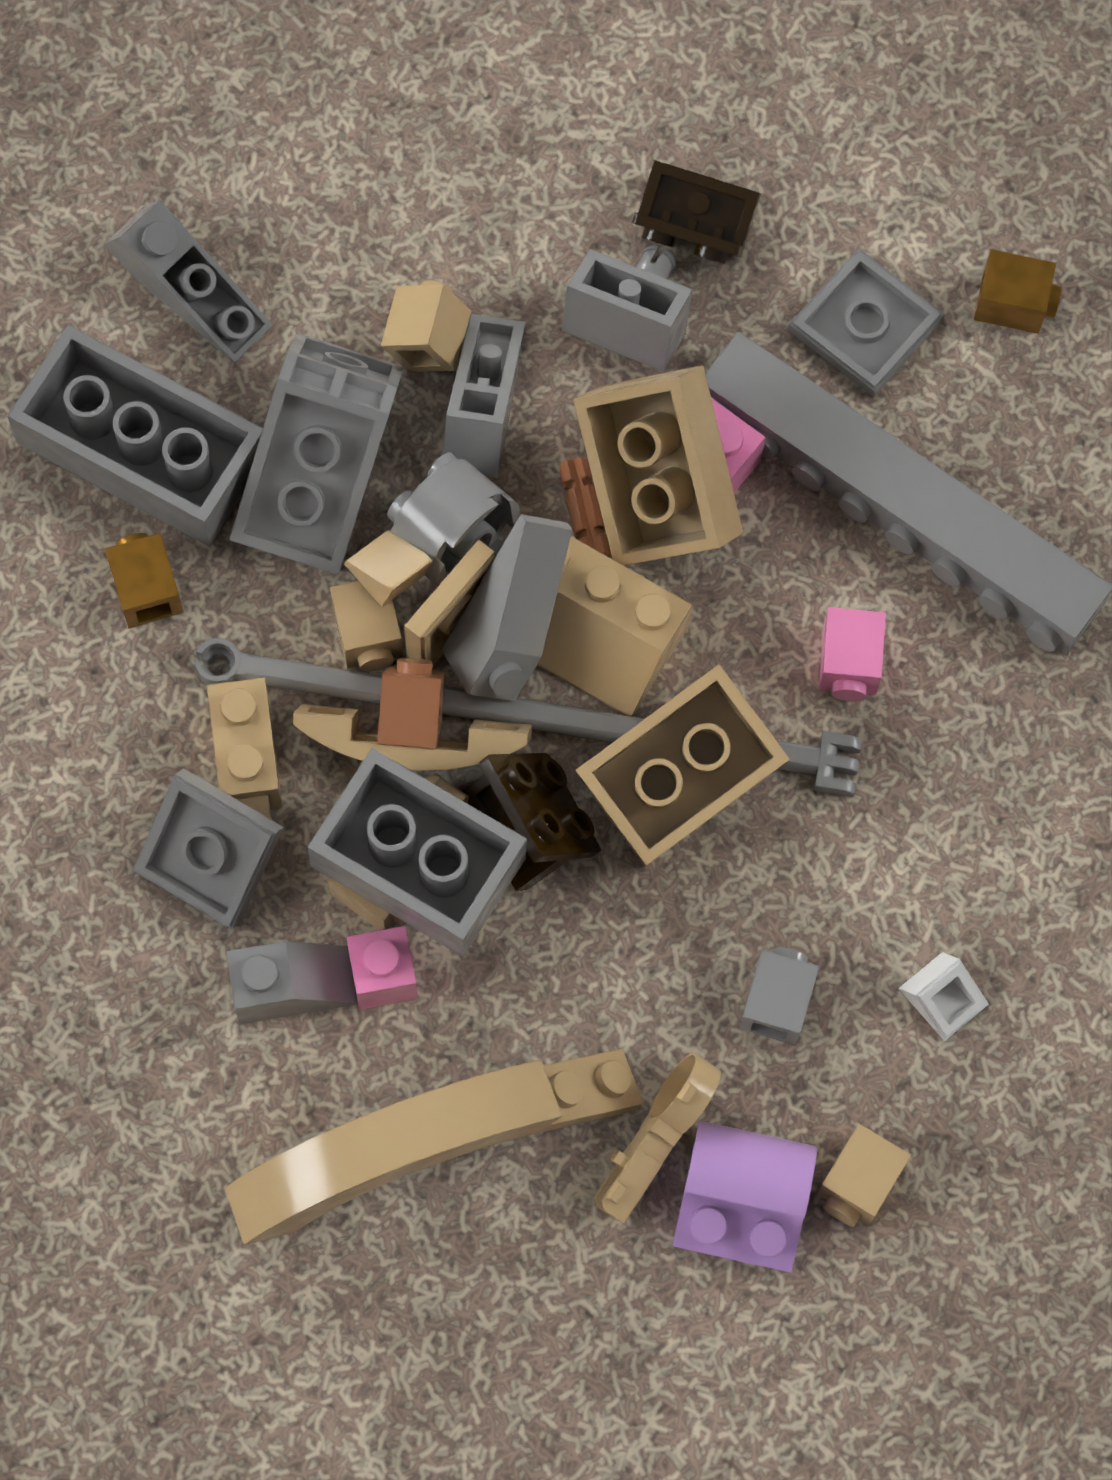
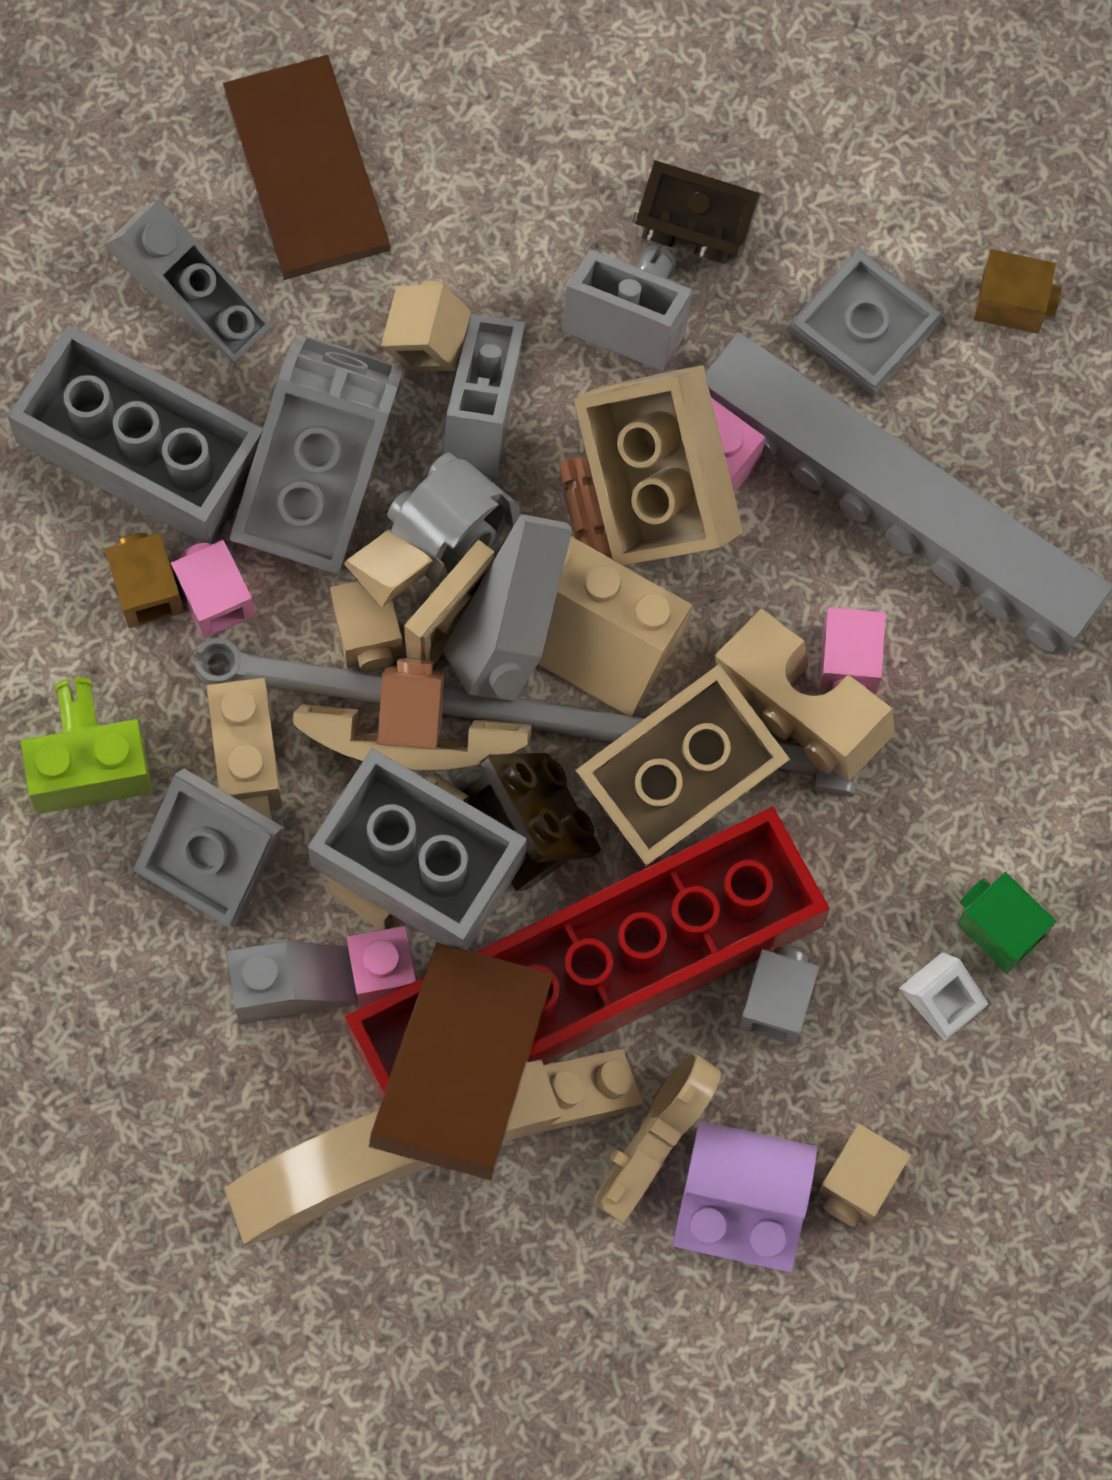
none -> lime brick [20,677,153,814]
none -> bright pink brick [171,540,256,639]
none -> reddish brown tile [223,55,390,280]
none -> red brick [345,806,830,1099]
none -> reddish brown tile [369,942,553,1181]
none -> tan arch [715,608,895,782]
none -> green brick [957,871,1056,974]

